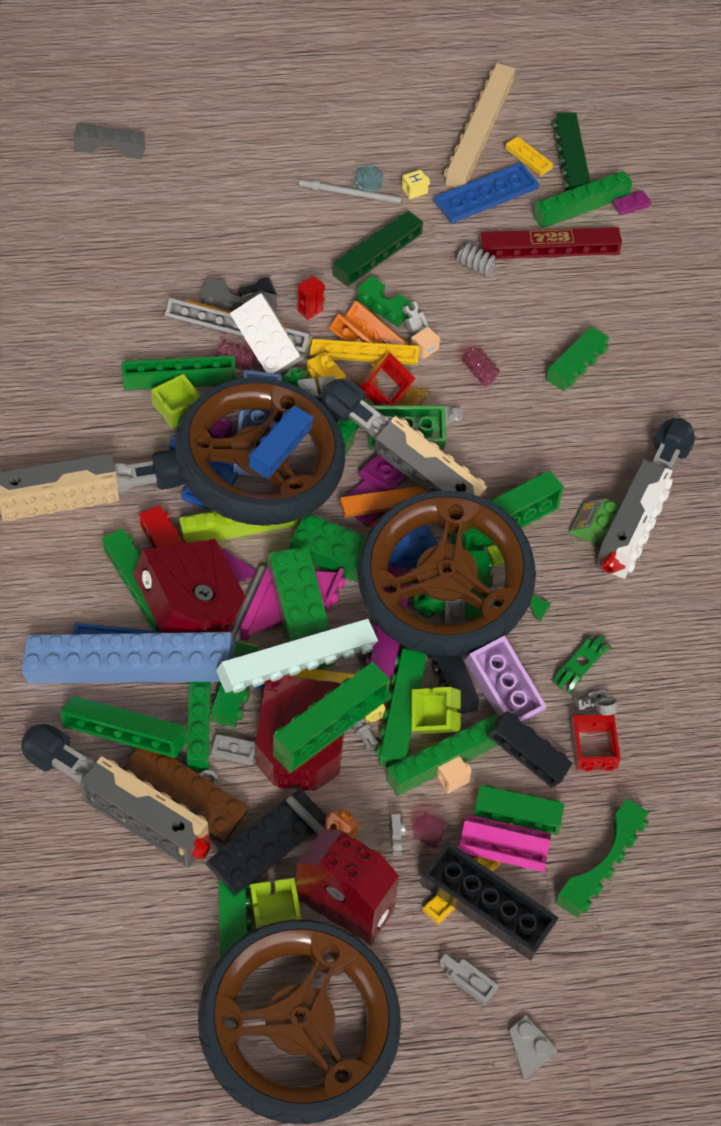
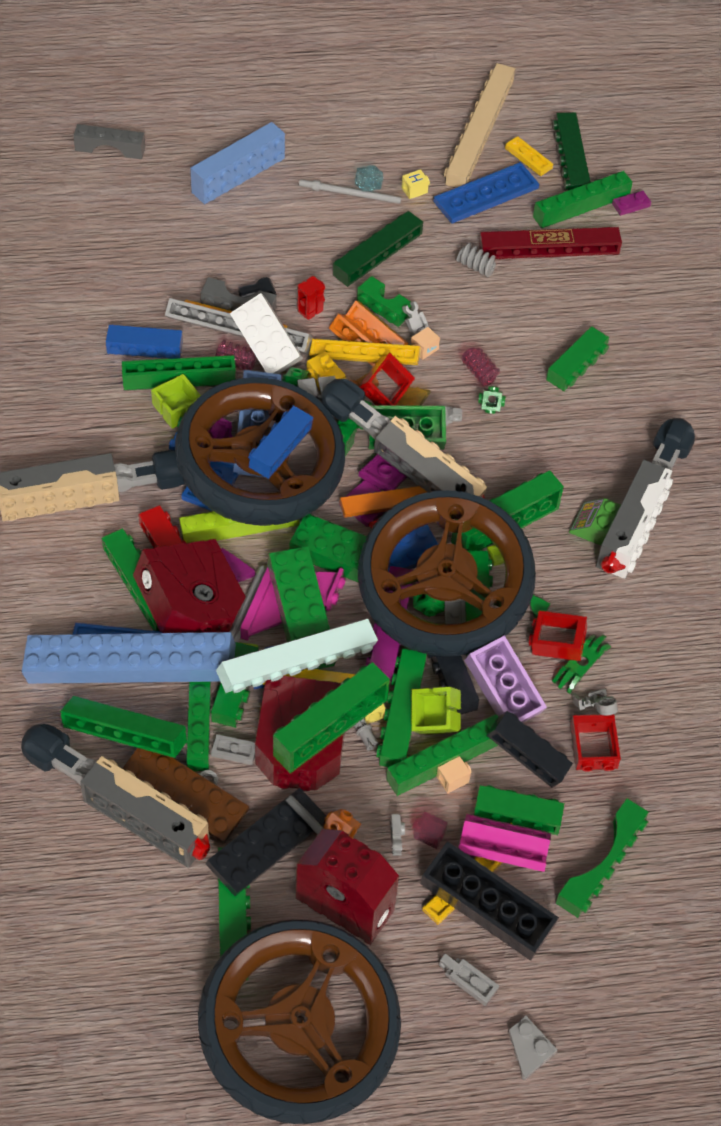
lime piece [250,878,301,929] -> none
none -> blue brick [106,325,183,359]
none -> medium blue brick [190,122,285,205]
none -> brick [478,386,506,414]
none -> red window [529,611,587,661]

